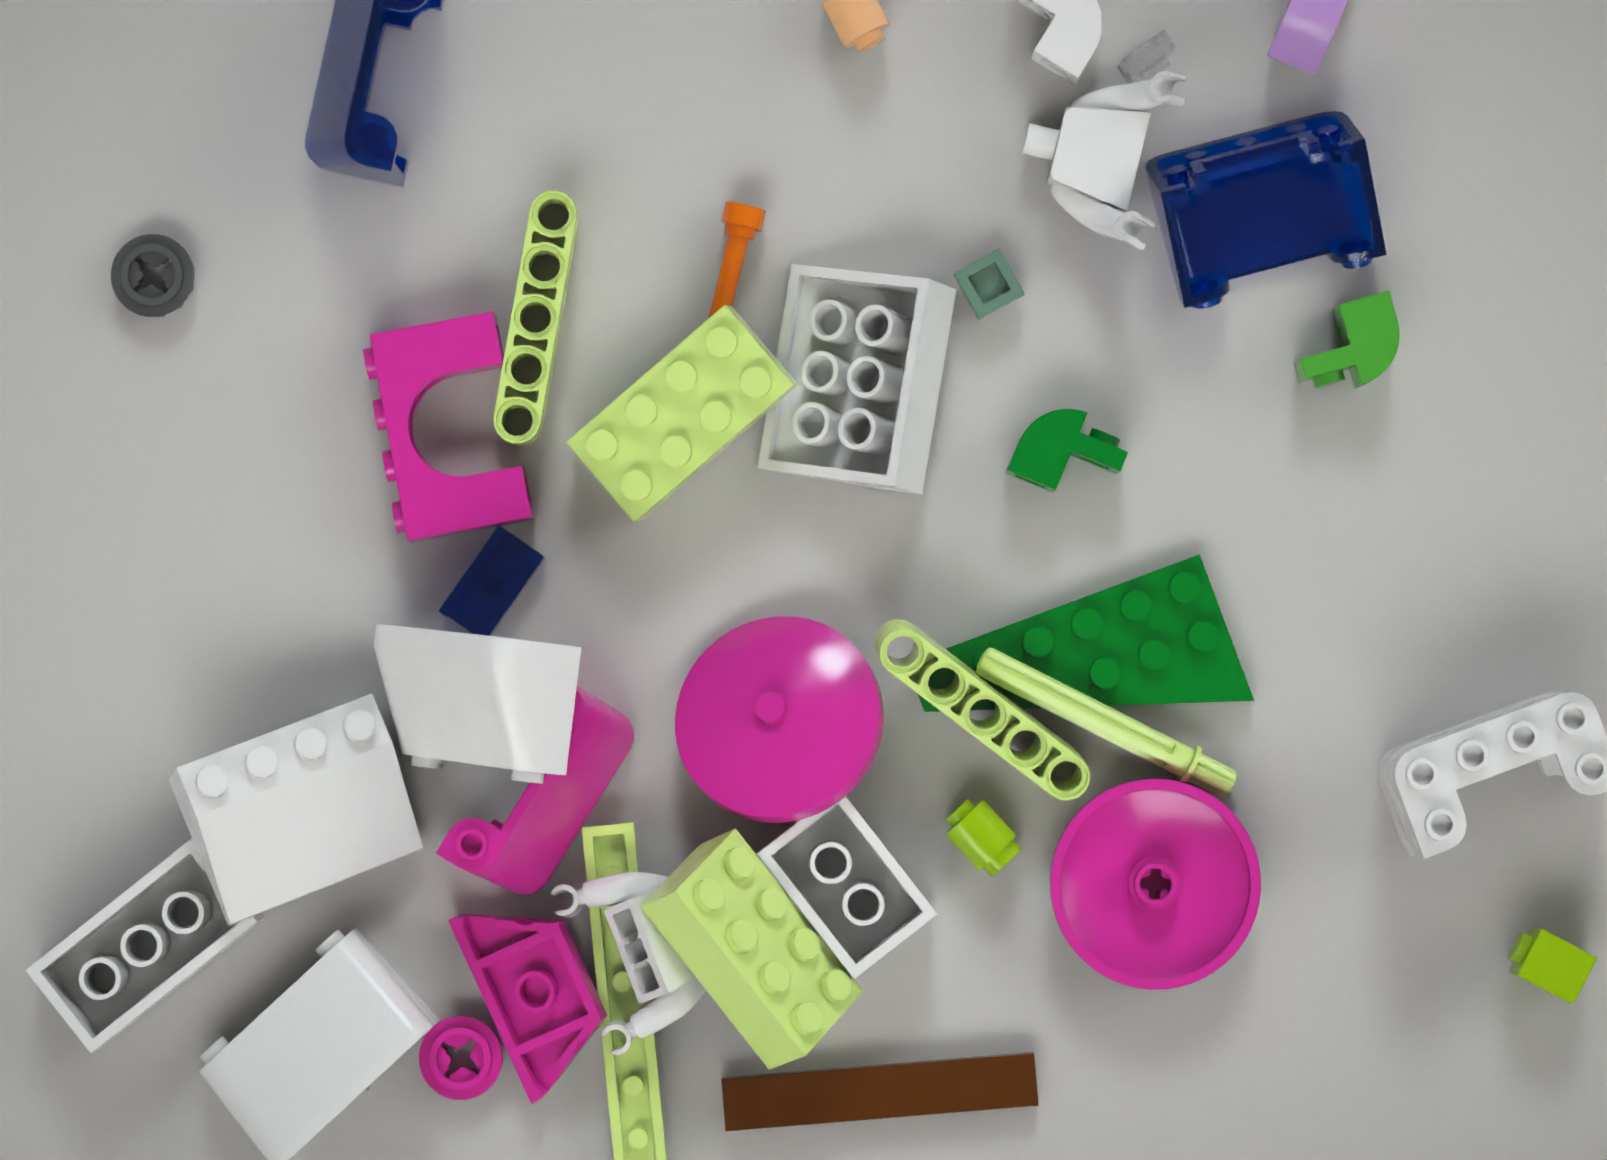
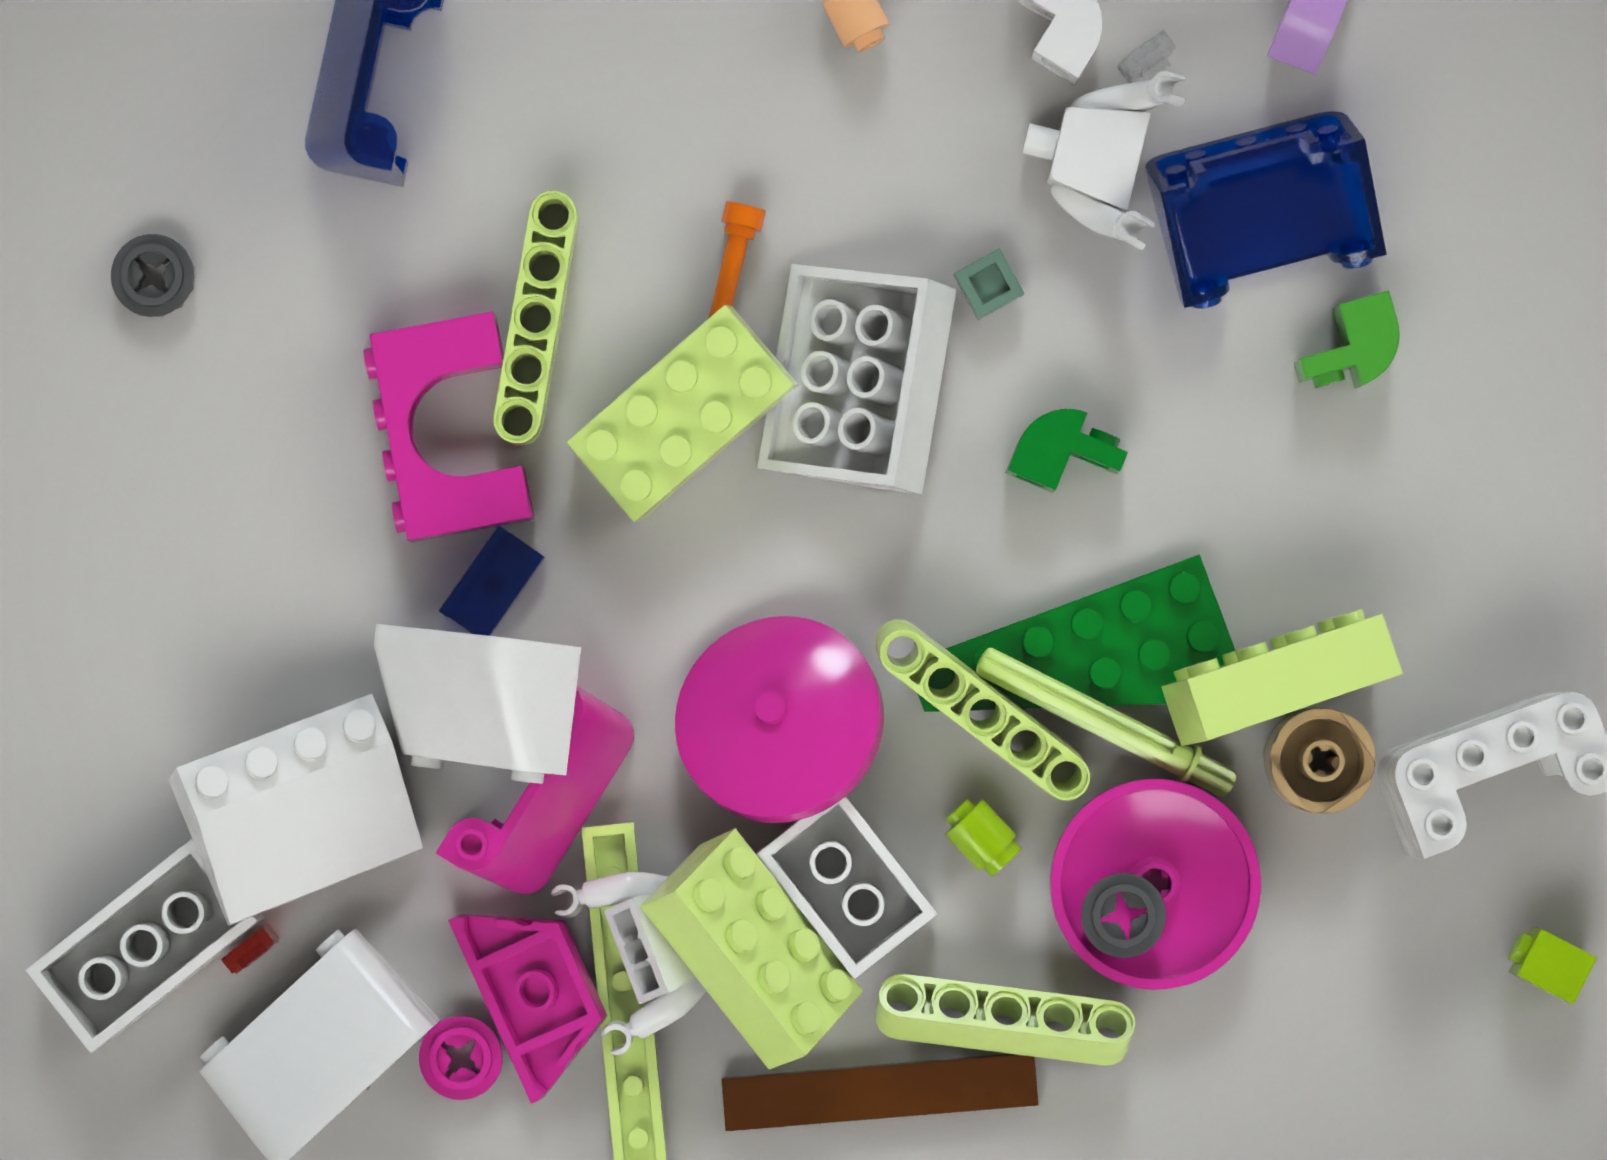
none -> clear red tile [221,924,280,974]
none -> yellowish green beam [875,974,1135,1066]
none -> dark grey gear [1081,873,1166,958]
none -> yellowish green brick [1161,609,1403,746]
none -> tan brick [1263,708,1375,813]

